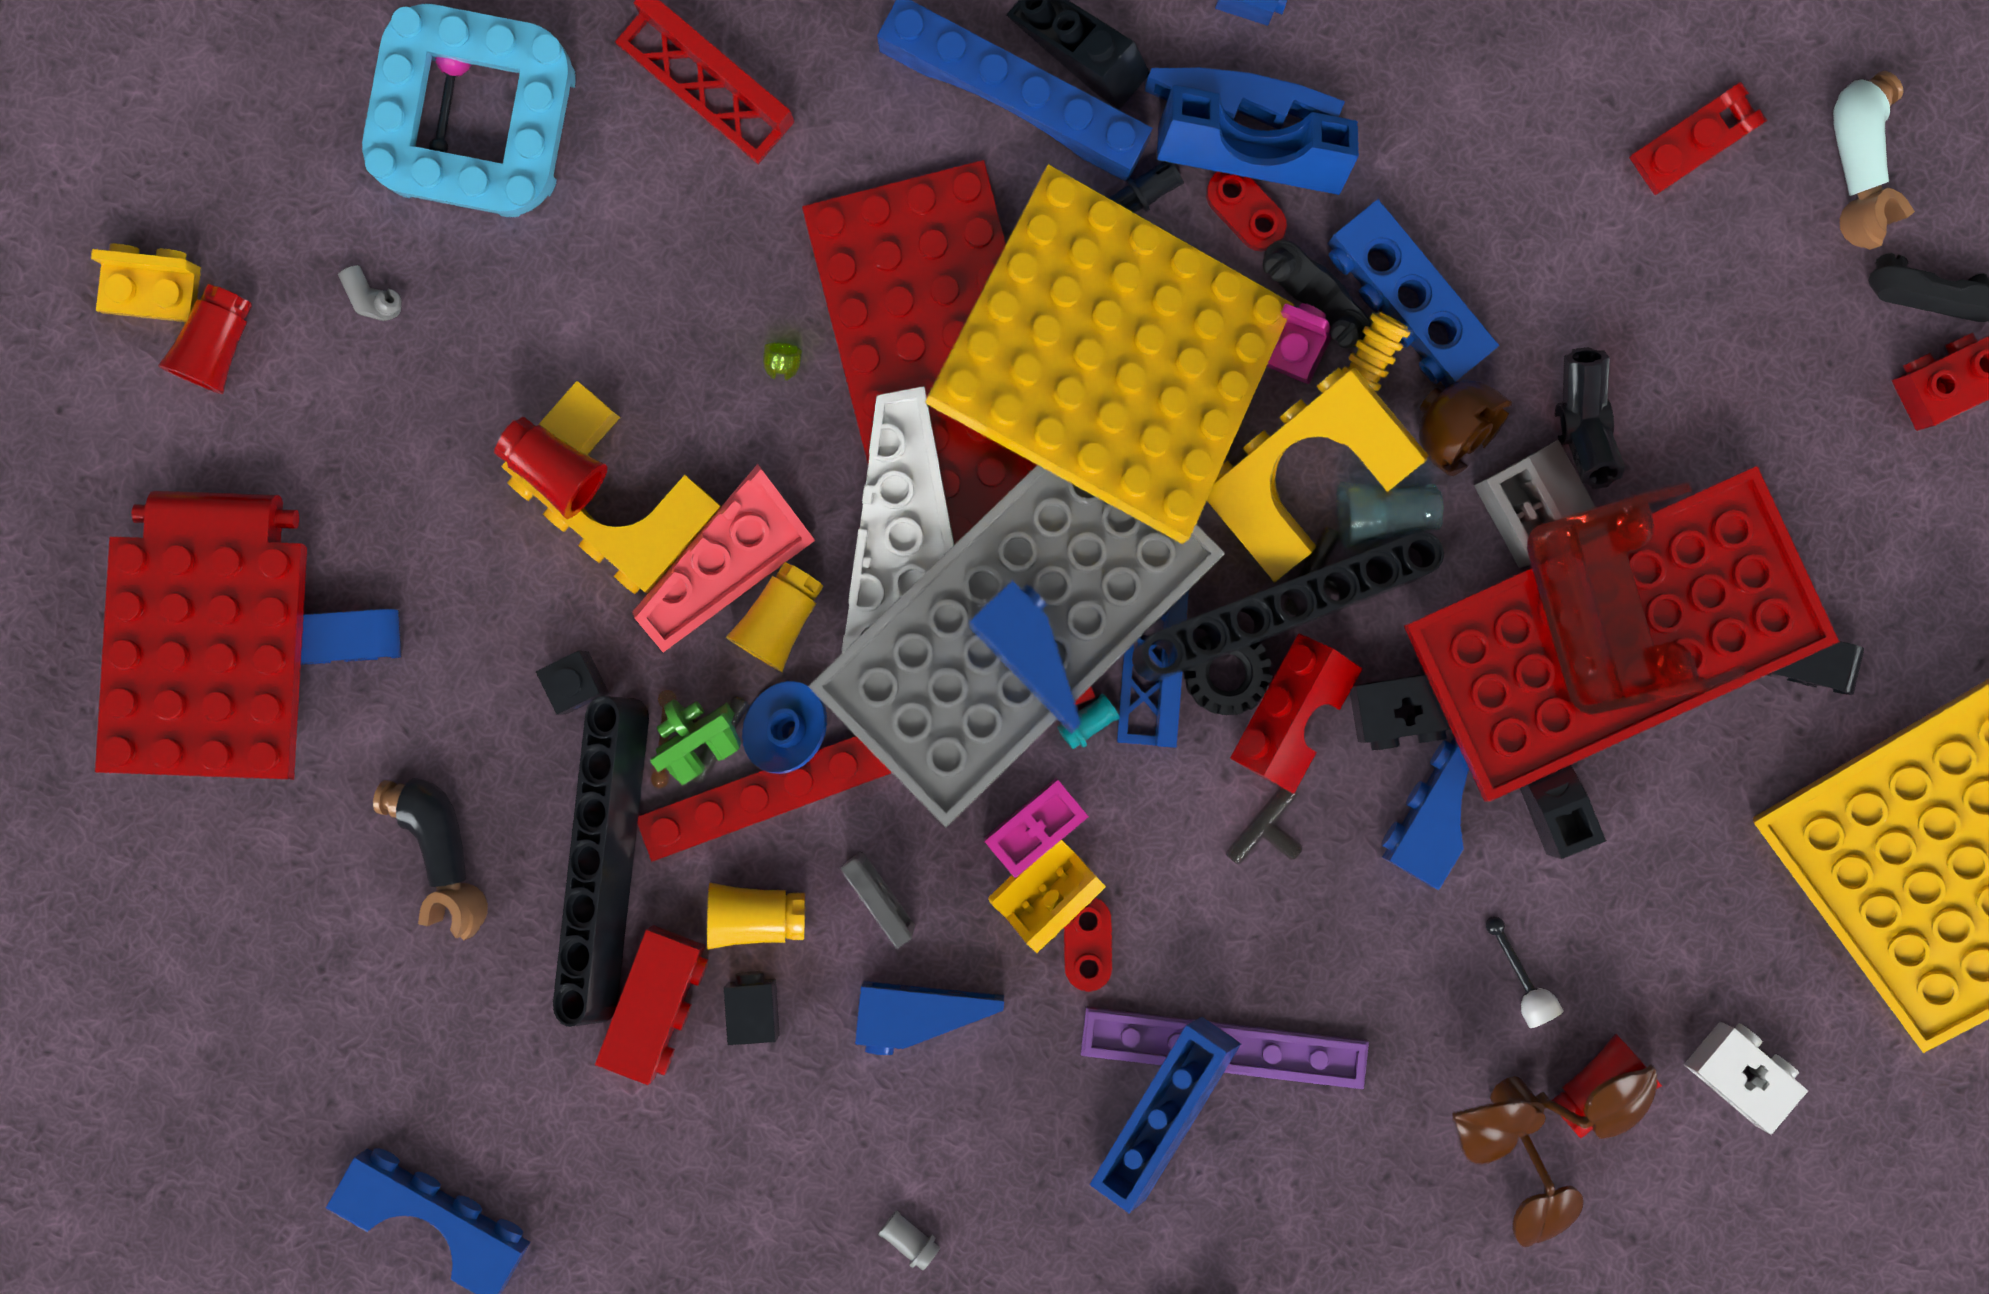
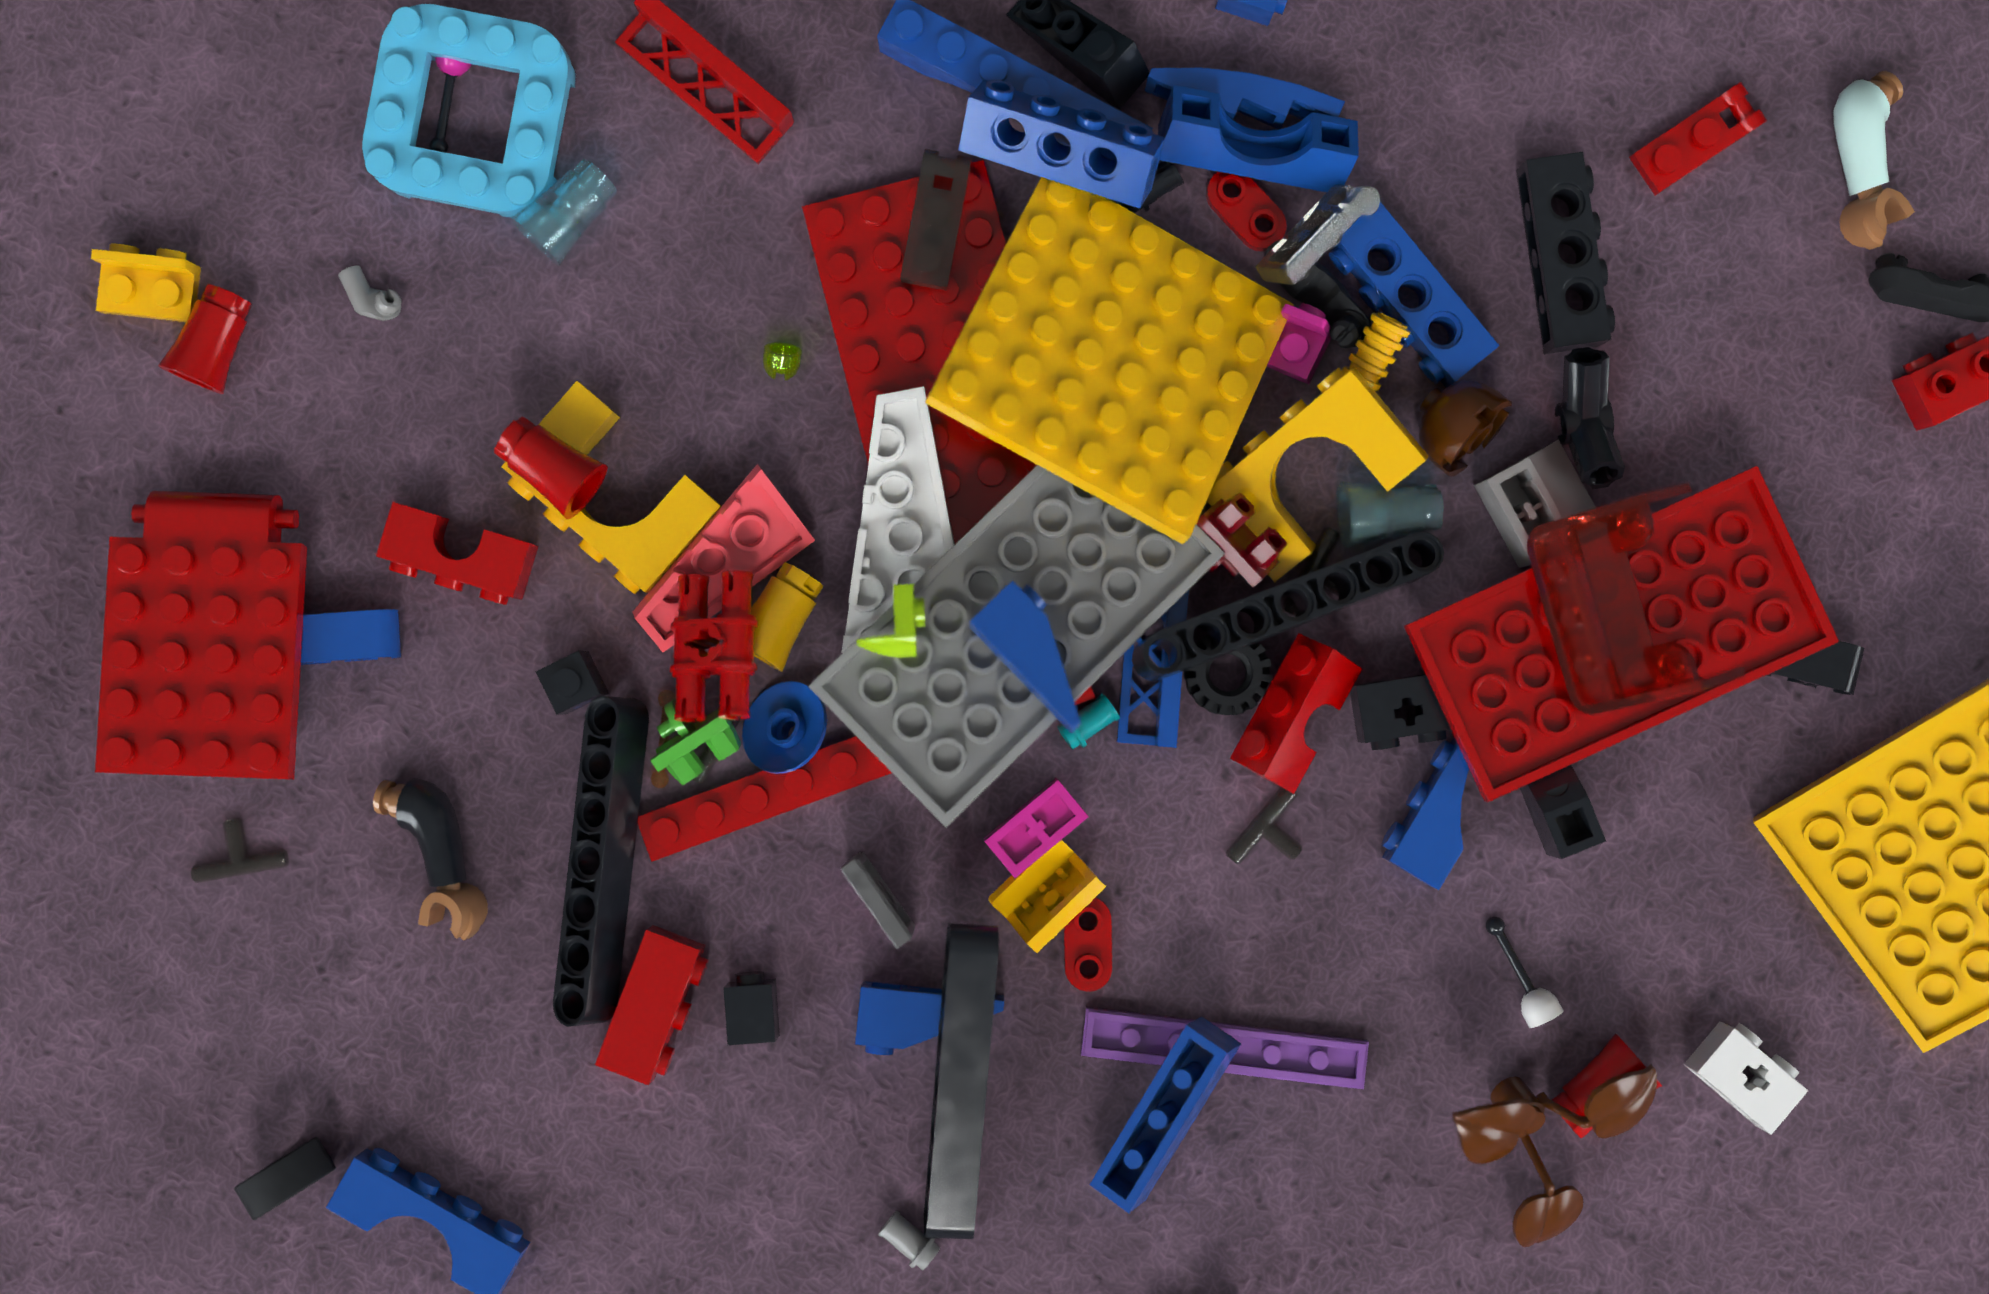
yellow plant [707,882,805,950] -> none
none -> clear smoke piece [191,818,289,883]
none -> black tyre [234,1137,336,1220]
none -> red arch [376,502,539,605]
none -> clear light blue plant [510,159,618,266]
none -> red pin [669,570,758,722]
none -> lime plate [856,584,926,657]
none -> clear smoke plate [900,149,972,291]
none -> black beam [924,923,999,1239]
none -> blue brick [958,80,1165,208]
none -> dark red hips [1196,493,1287,587]
none -> clear smoke plate [1255,184,1380,285]
none -> black brick [1516,152,1615,354]

